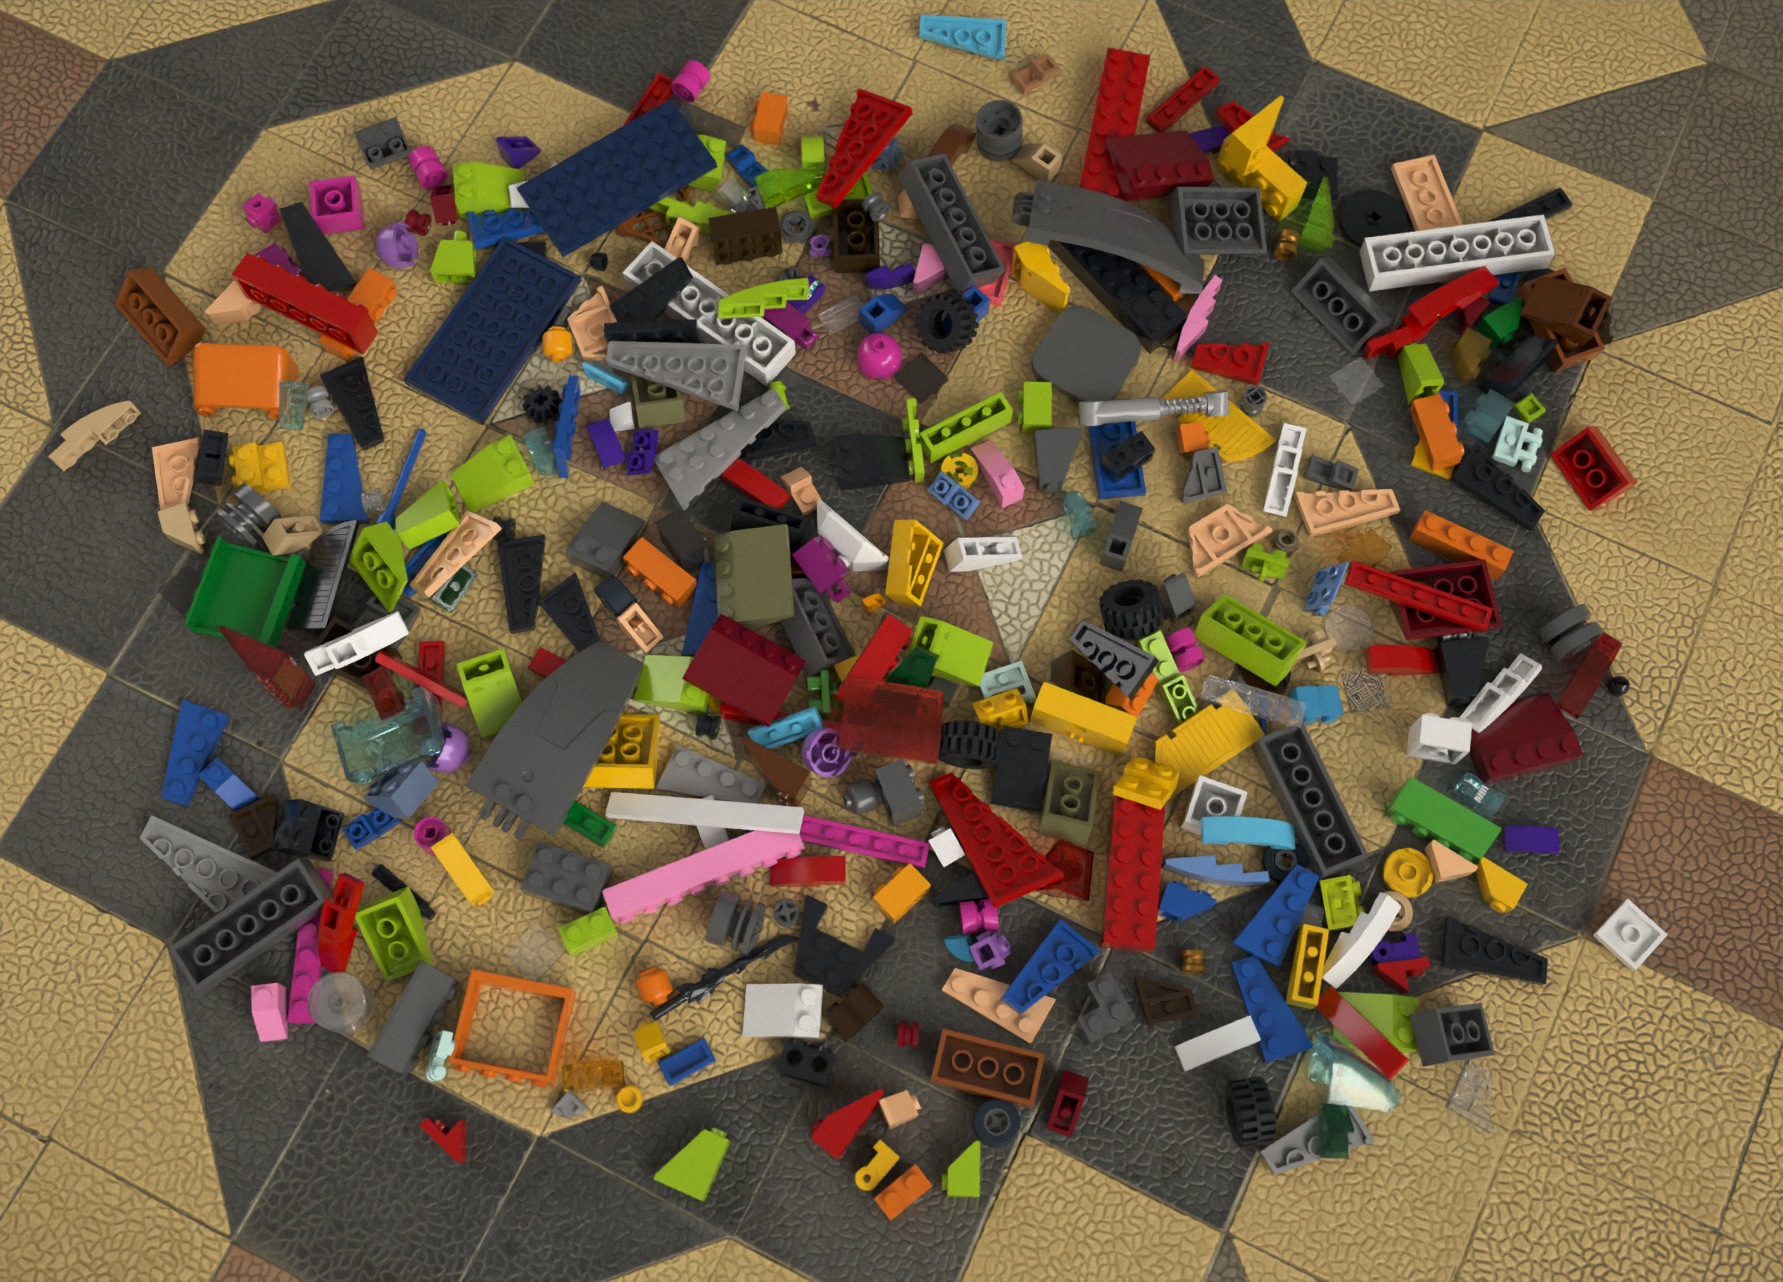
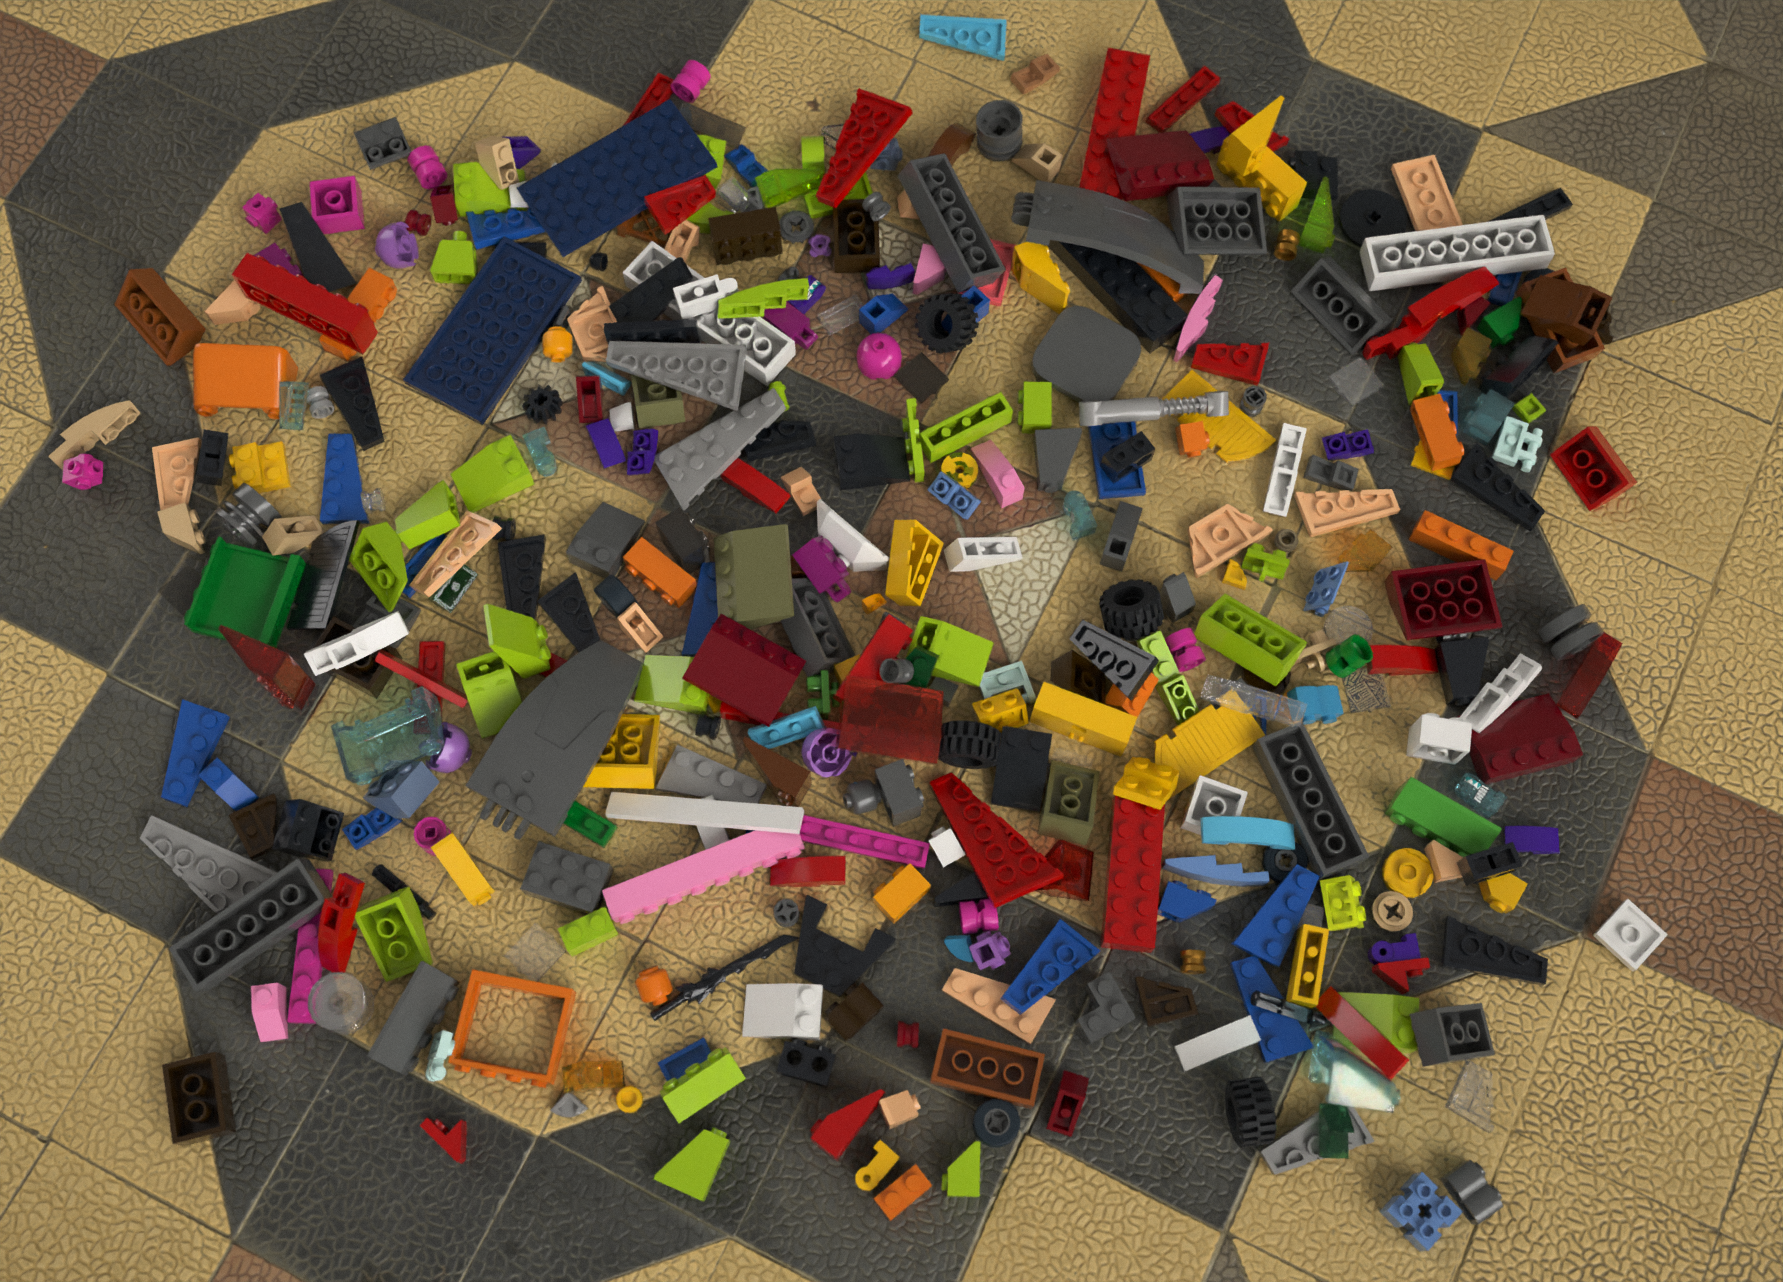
clear red slope [362,666,405,721] -> none
blue piece [375,429,426,529] -> none
blue wing [551,375,581,478] -> none
yellow slope [633,1020,672,1064] -> none
dark grey wheel [706,890,766,956] -> none
black brick [730,497,808,553] -> none
orange brick [750,92,788,146] -> none
dark grey wing [1181,446,1227,503] -> none
white slope [1322,892,1402,989] -> none
red tile [1344,560,1493,632] -> none
black hinge [1607,676,1630,697] -> none
none -> dark pink brick [62,453,103,490]
none -> dark brown brick [162,1052,236,1146]
none -> tan slope [475,135,519,190]
none -> lime slope [483,604,551,679]
none -> dark red slope [576,375,604,423]
none -> red wing [644,175,716,235]
none -> lime brick [659,1047,746,1123]
none -> white brick [673,274,738,320]
none -> dark grey wheel [880,658,914,683]
none -> yellow tile [1222,559,1247,590]
none -> black piece [1250,990,1326,1026]
none -> dark purple slope [1322,429,1374,460]
none -> green wheel [1325,634,1373,678]
none -> medium blue brick [1379,1172,1463,1251]
none -> dark grey brick [1440,1160,1504,1225]
none -> black brick [1457,842,1523,886]

